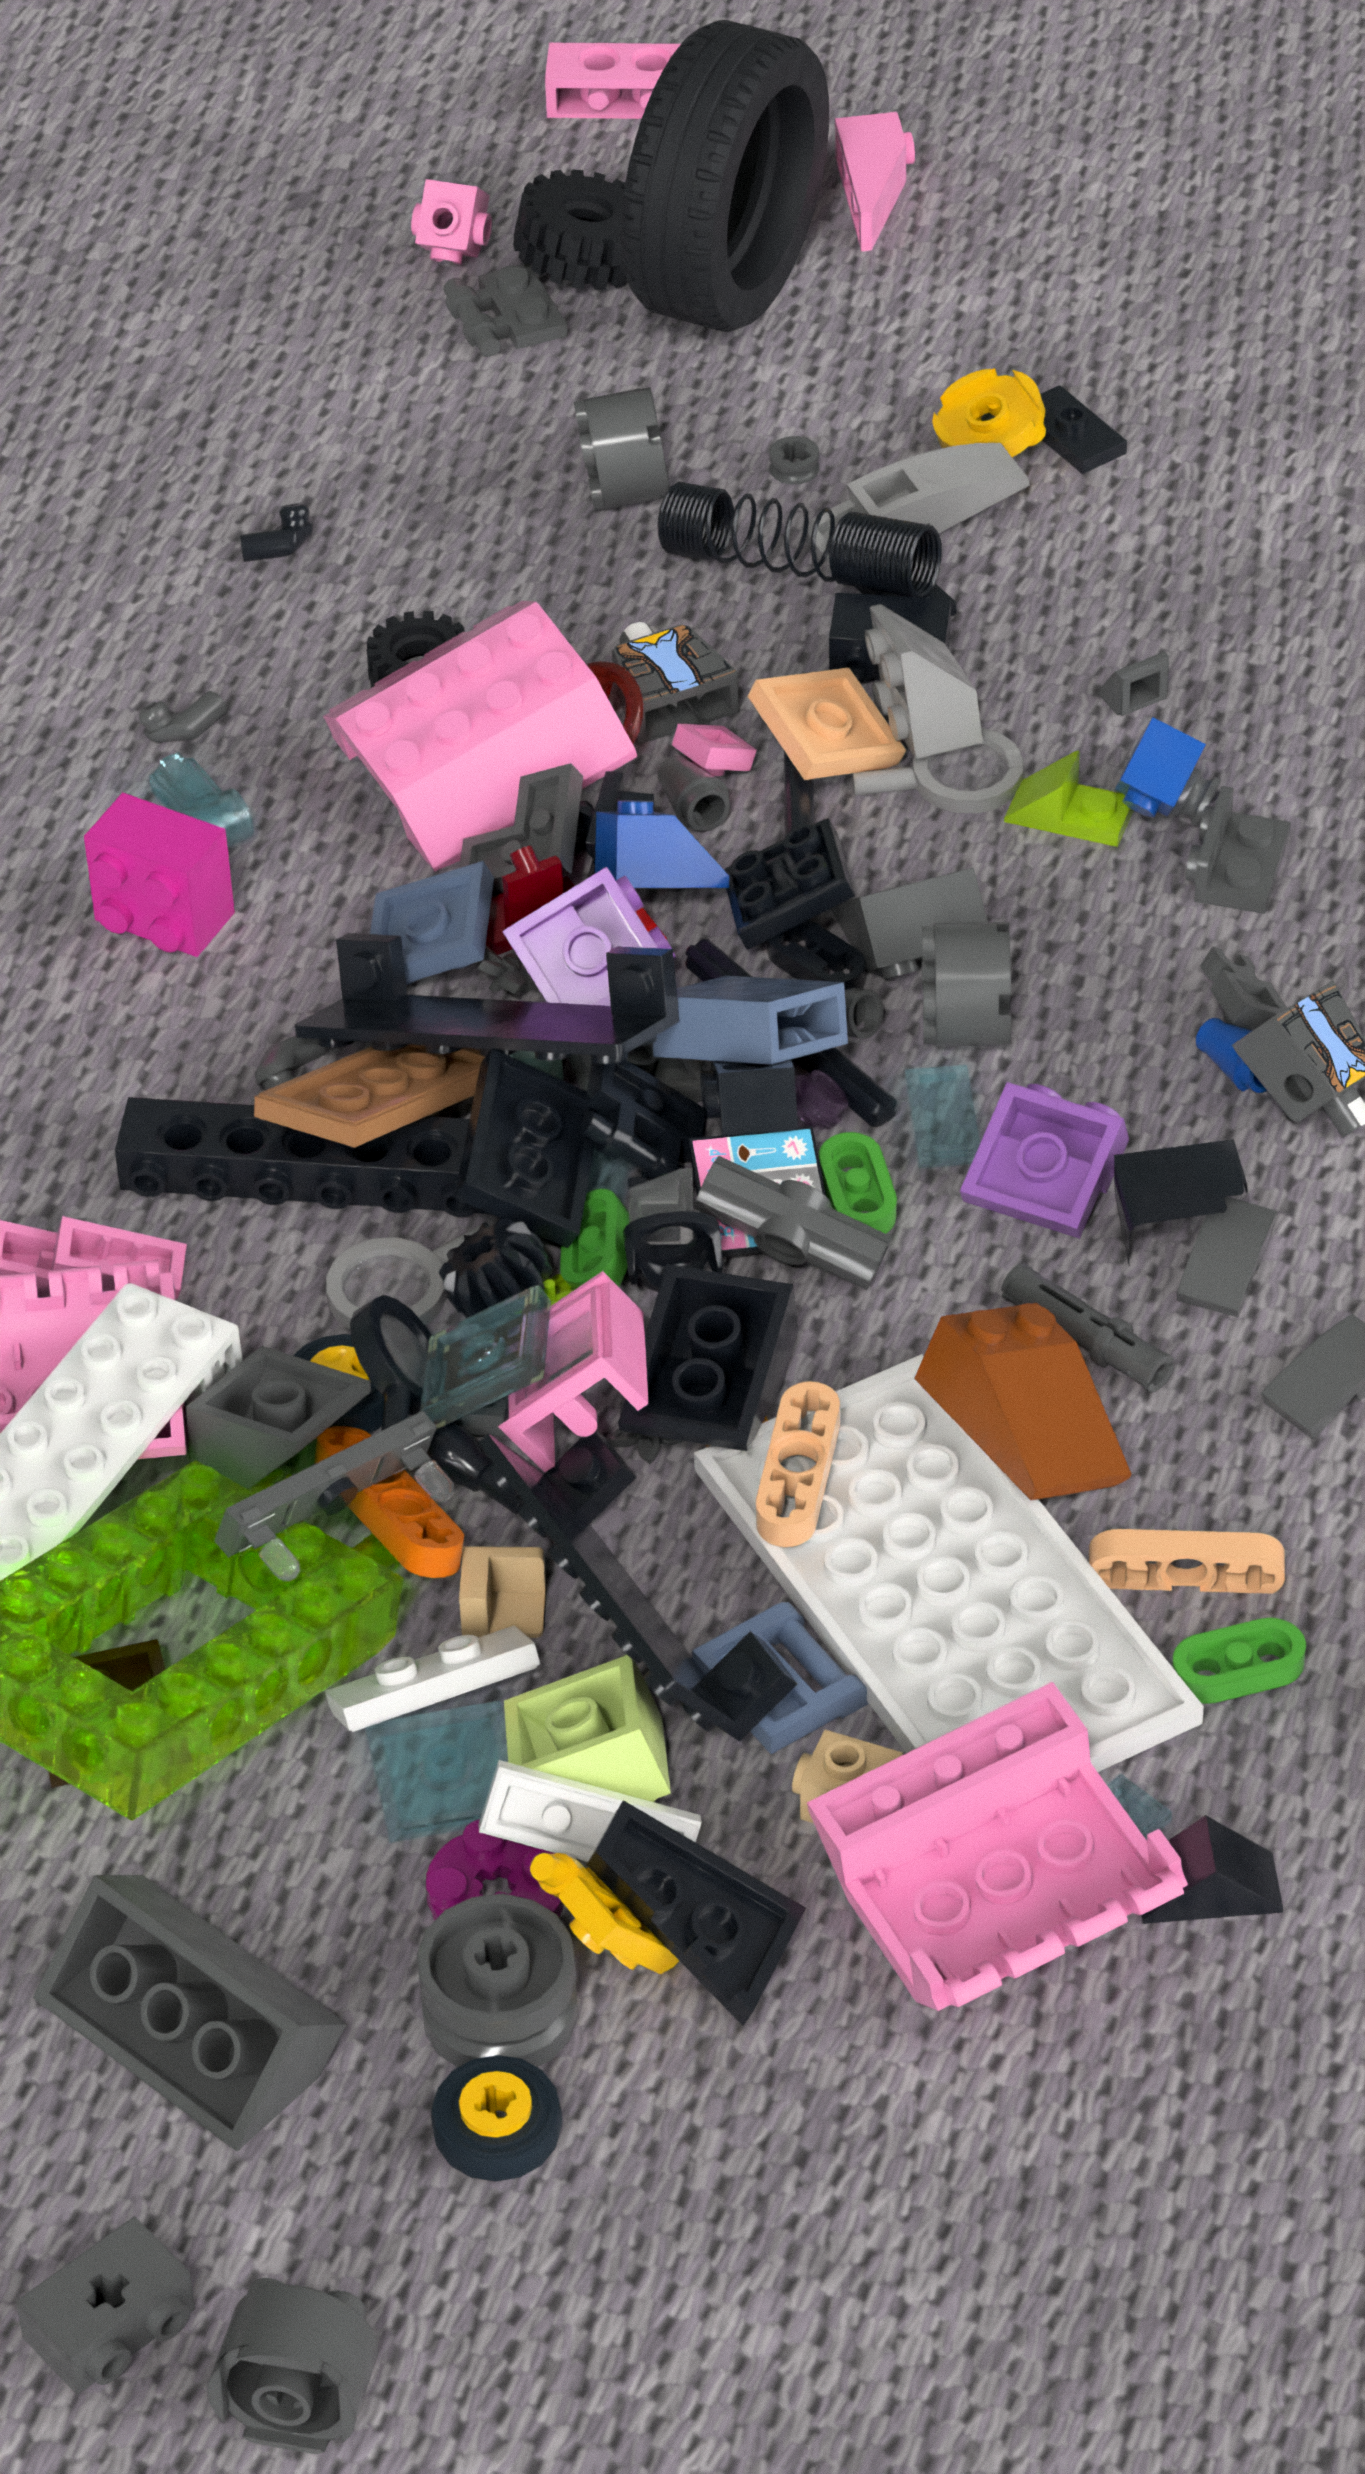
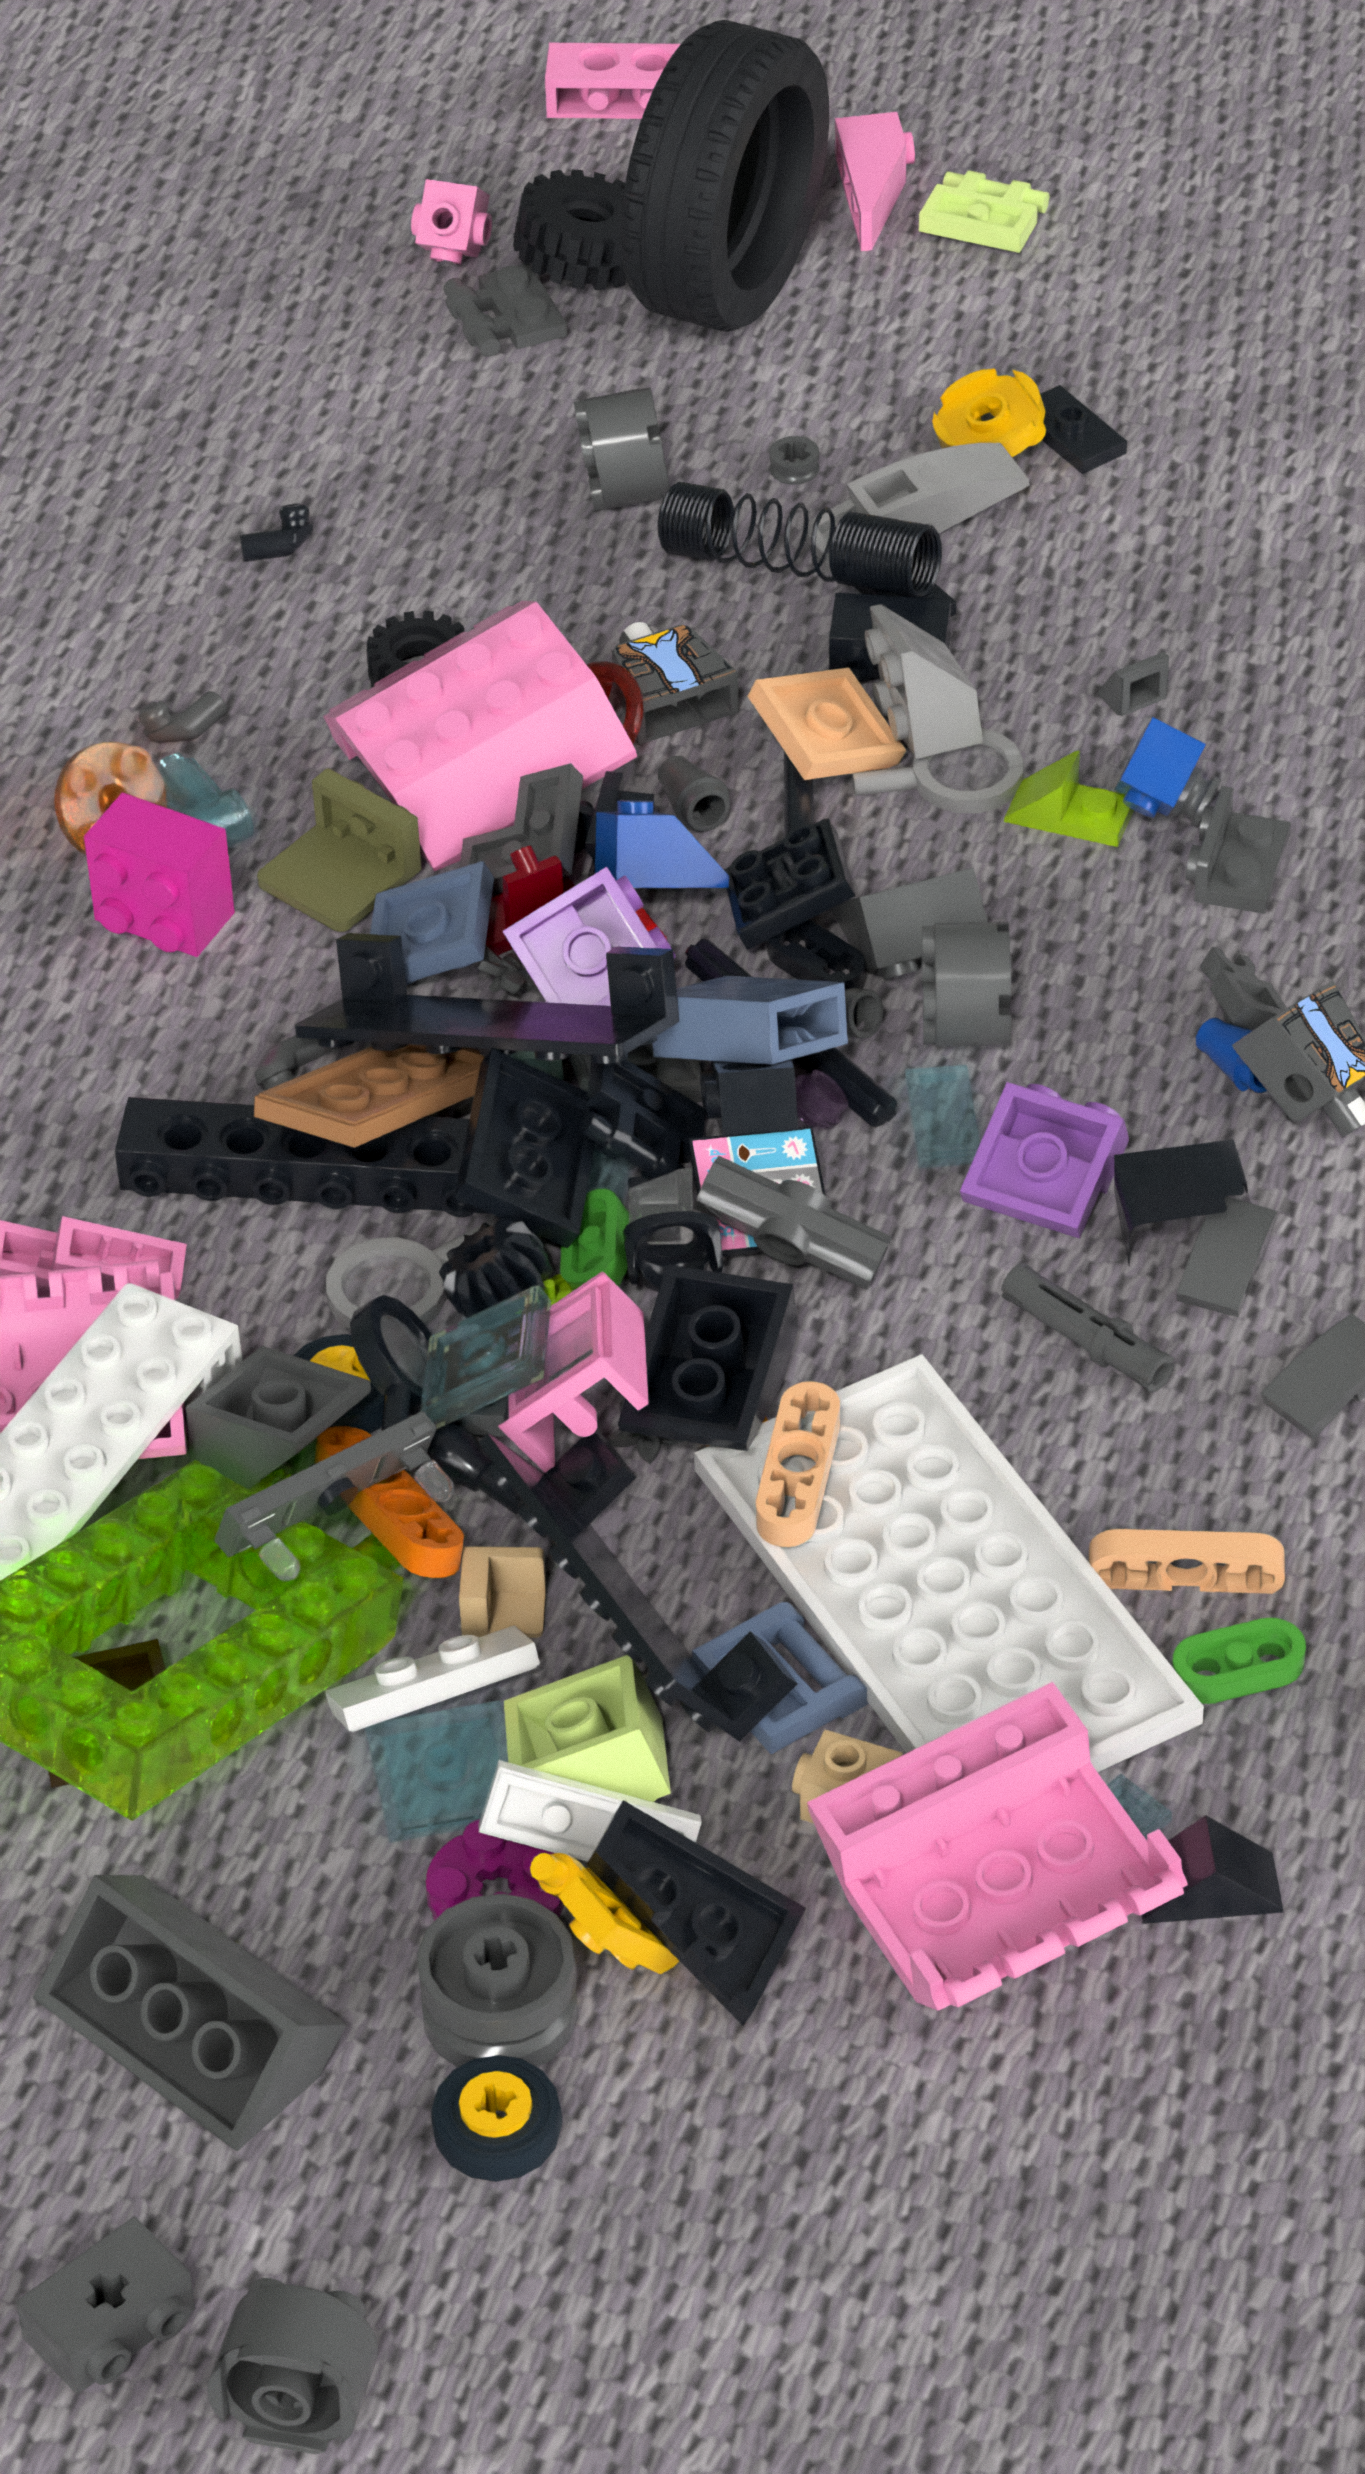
bright pink plate [672,724,757,776] -> none
bright green plate [819,1132,897,1234] -> none
dark orange slope [914,1303,1132,1500] -> none
none -> clear orange plate [54,742,167,855]
none -> olive bracket [257,768,422,932]
none -> yellowish green plate [919,170,1049,253]

